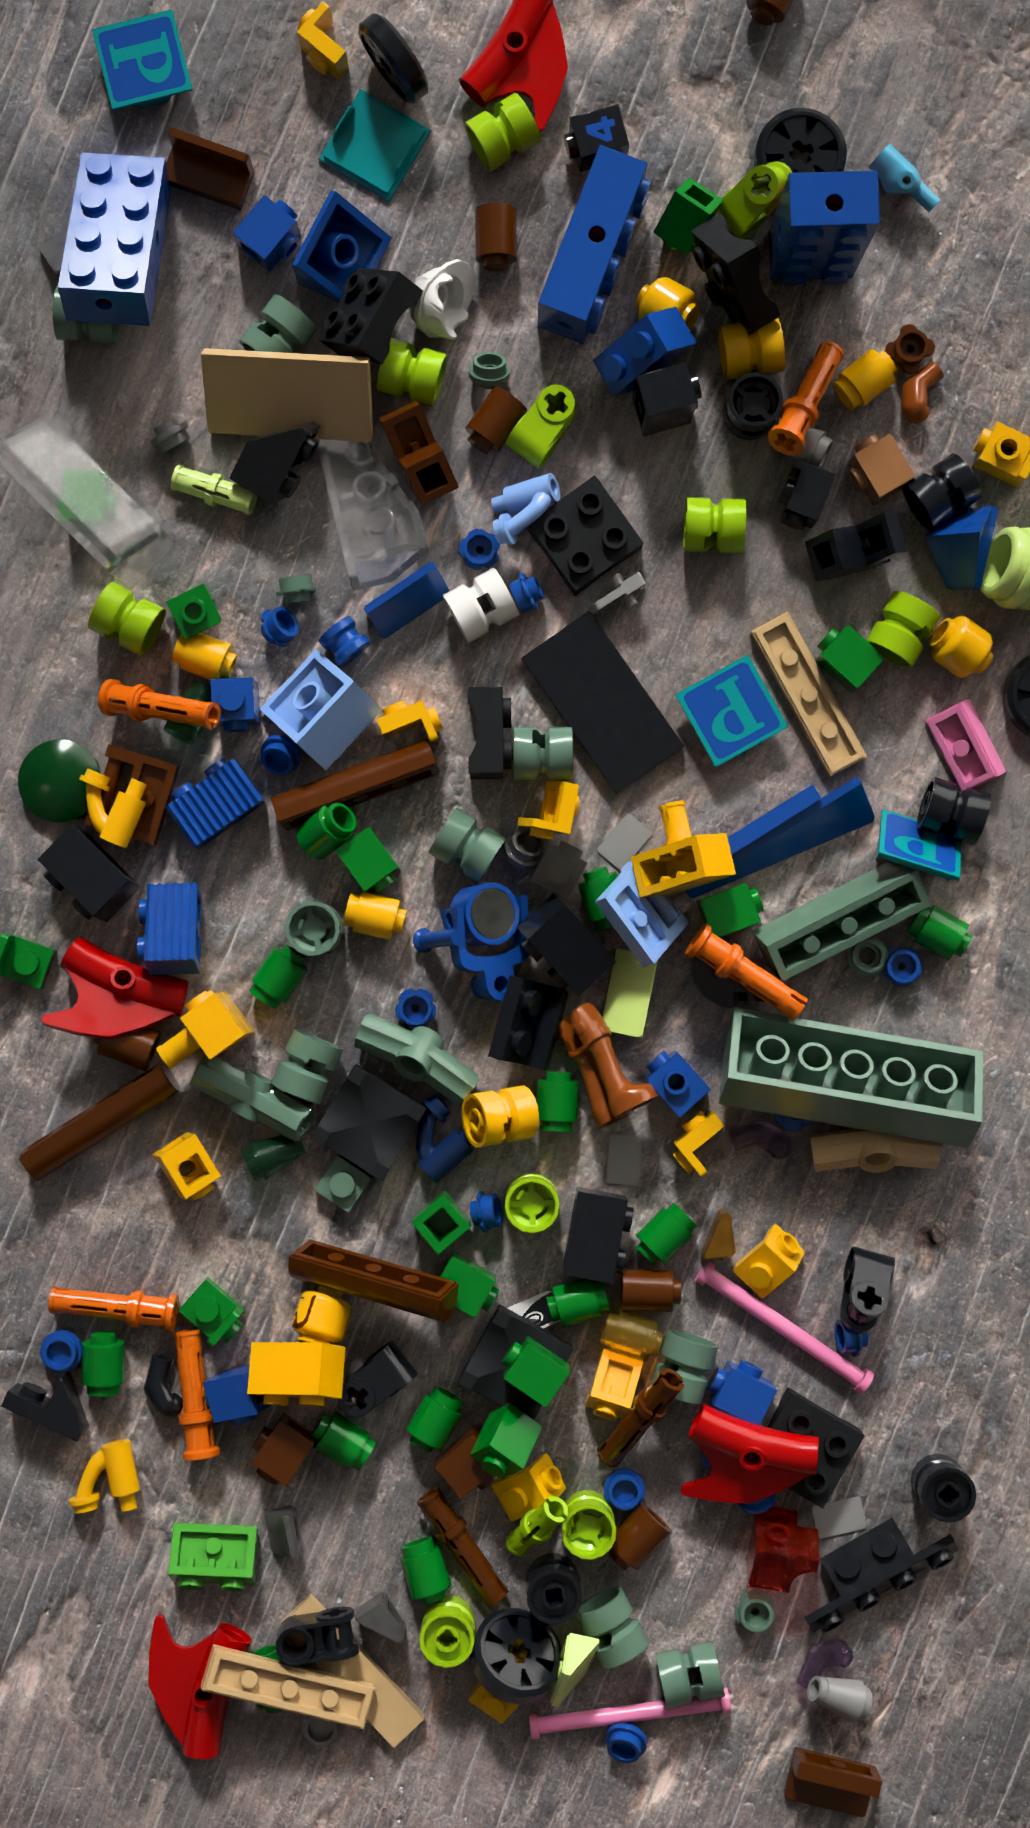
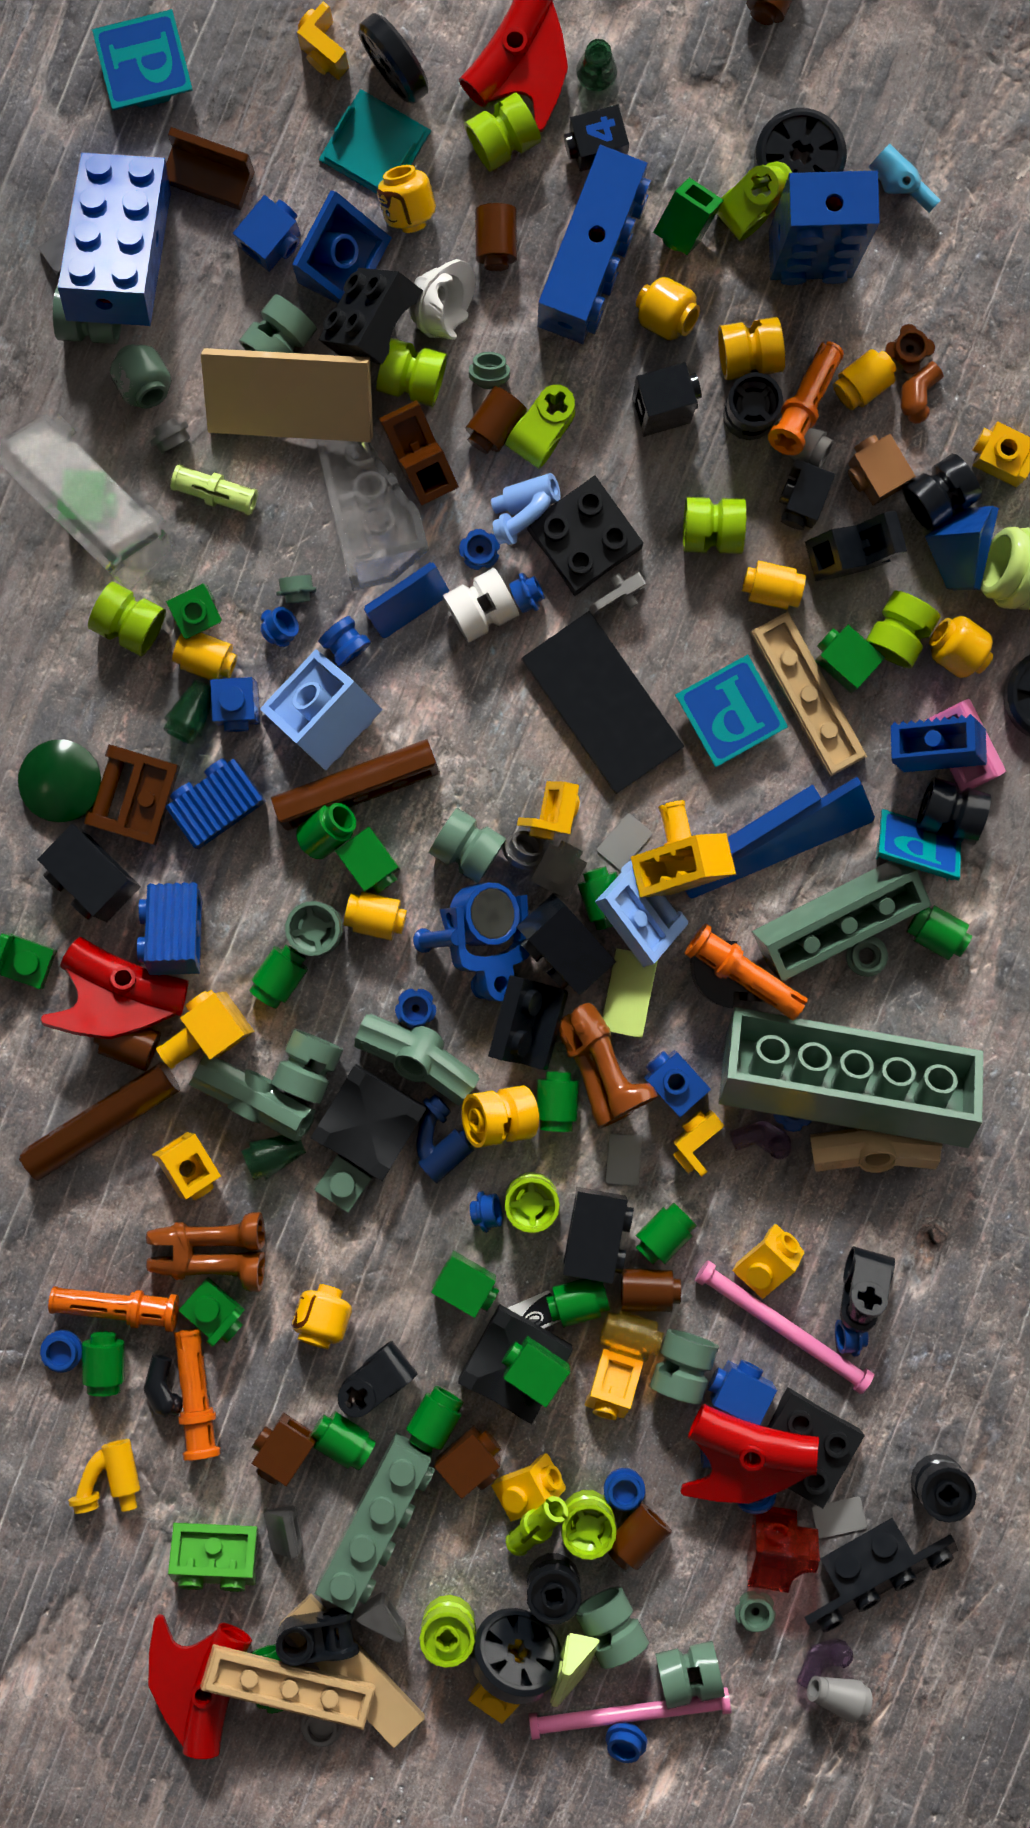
black slope [1,1371,89,1442] -> none
yellow plant [79,768,147,849] -> none
orange pin [98,679,221,729] -> none
blue brick [203,1365,271,1426] -> none
black slope [229,422,321,505] -> none
yellow brick [247,1342,346,1407] -> none
blue plate [261,735,302,775] -> none
reddish brown brick [288,1239,459,1322] -> none
yellow bracket [376,700,444,745] -> none
green brick [400,1536,452,1604] -> none
green brick [411,1190,472,1255] -> none
reddish brown pin [416,1487,509,1607] -> none
black brick [468,687,511,779] -> none
green brick [469,1403,543,1479] -> none
sand green wheel [513,727,573,781] -> none
blue brick [592,307,697,396] -> none
reddish brown pin [597,1368,684,1468] -> none
black brick [691,214,780,333] -> none
green brick [696,882,764,937] -> none
pearl gold slope [700,1208,736,1259] -> none
reddish brown panel [784,1747,882,1817] -> none
blue plate [881,946,922,987] -> none
none -> sand green head [109,344,172,409]
none -> dark orange piece [146,1212,265,1292]
none -> sand green brick [314,1432,435,1614]
none -> yellow head [377,165,436,233]
none -> clear green cone [576,39,617,91]
none -> yellow brick [742,560,806,610]
none -> blue brick [891,714,987,773]

